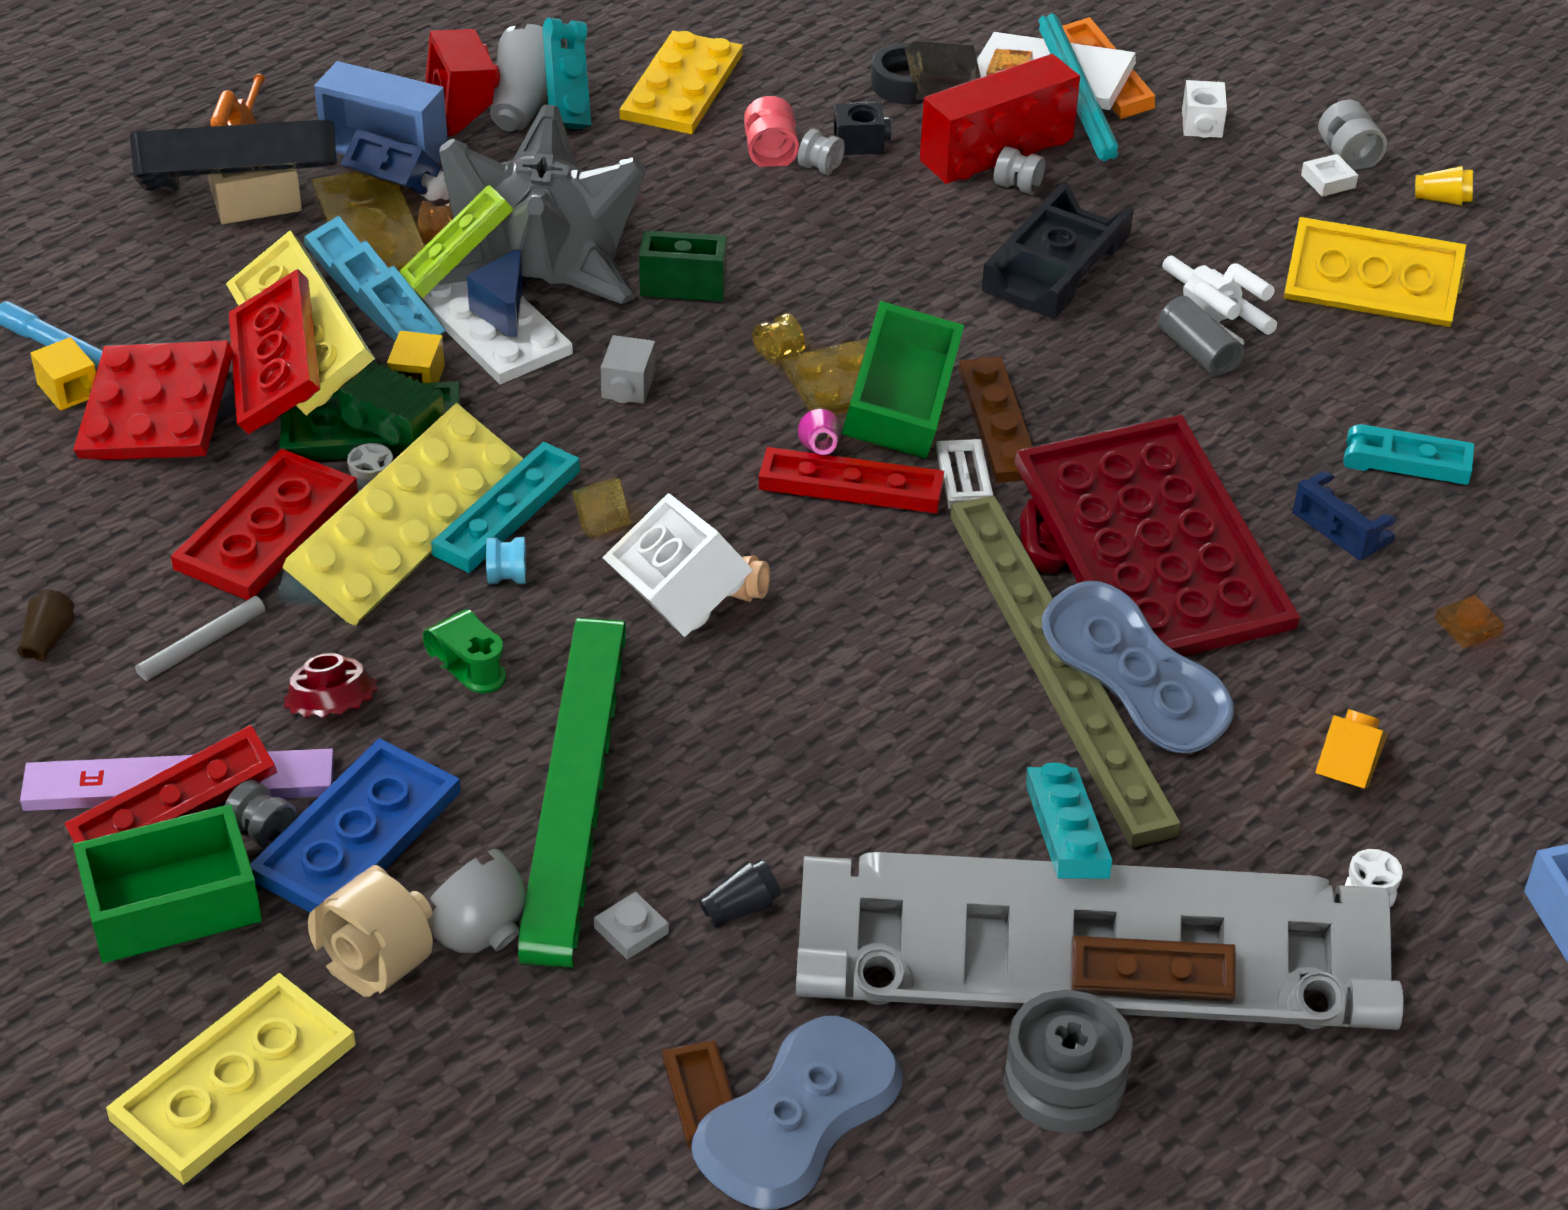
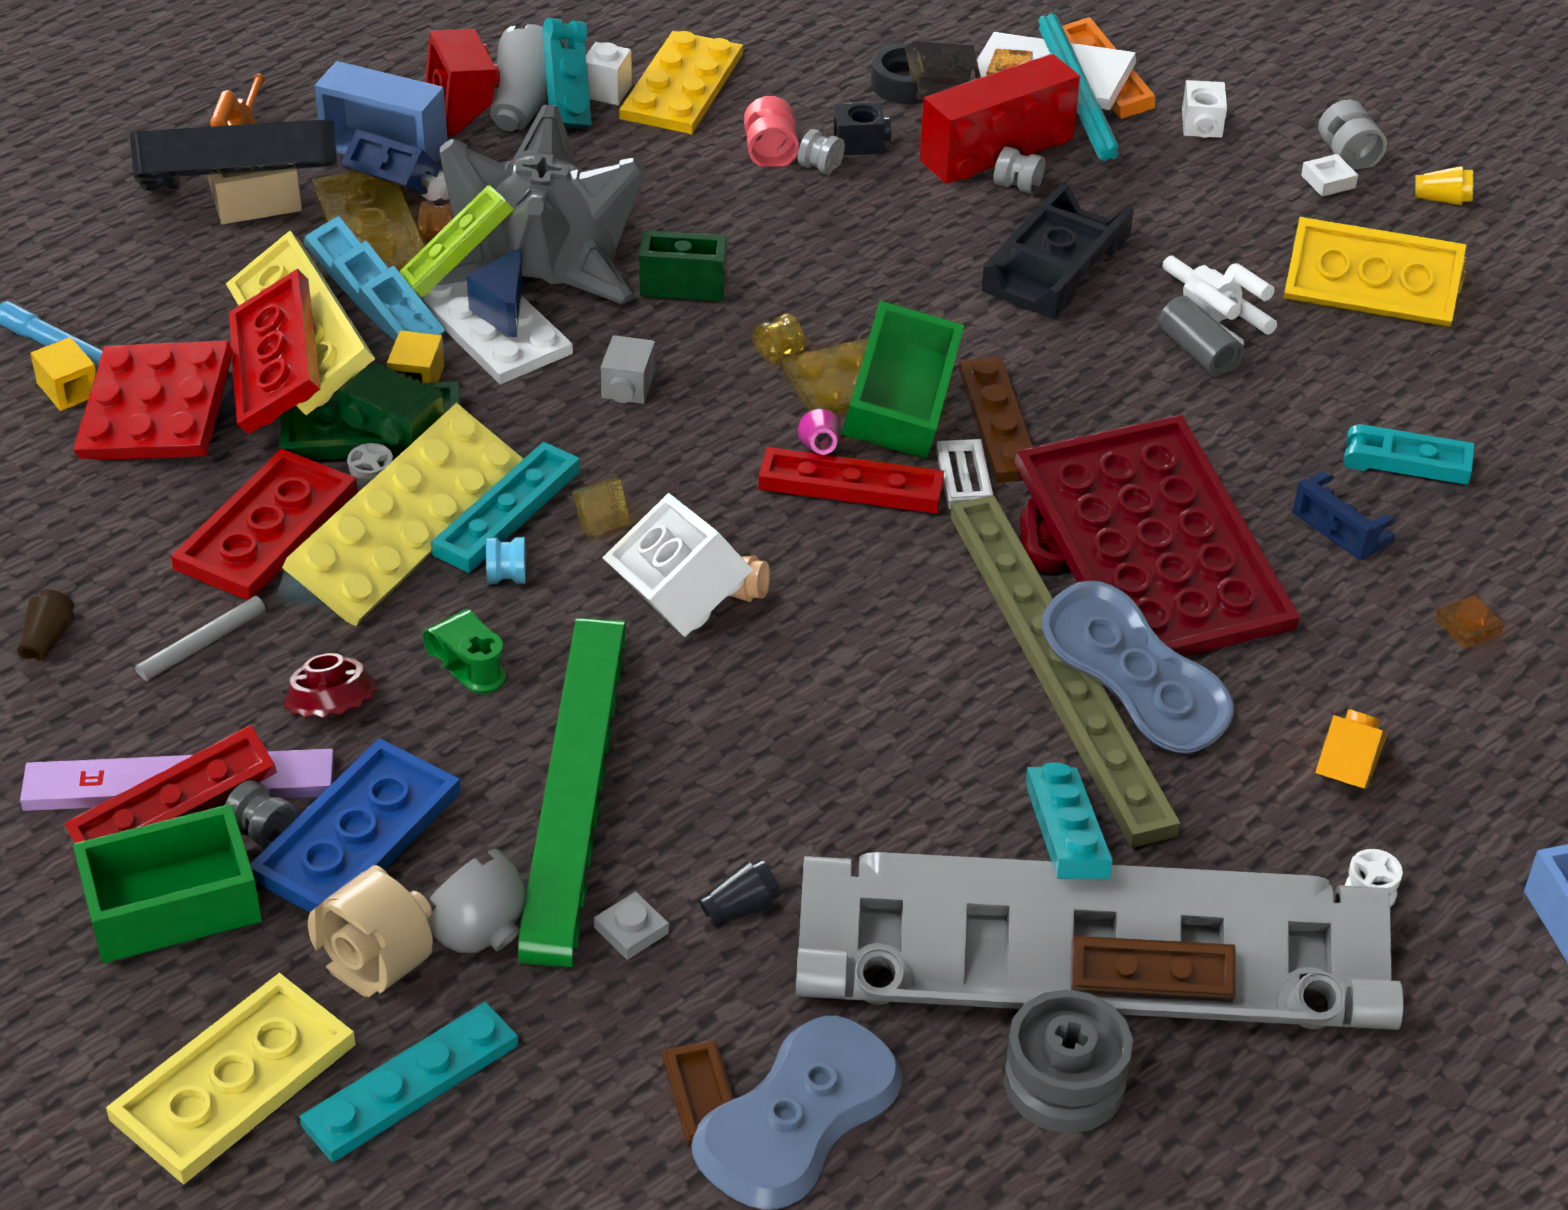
none -> teal plate [299,1001,518,1163]
none -> white brick [586,42,632,105]

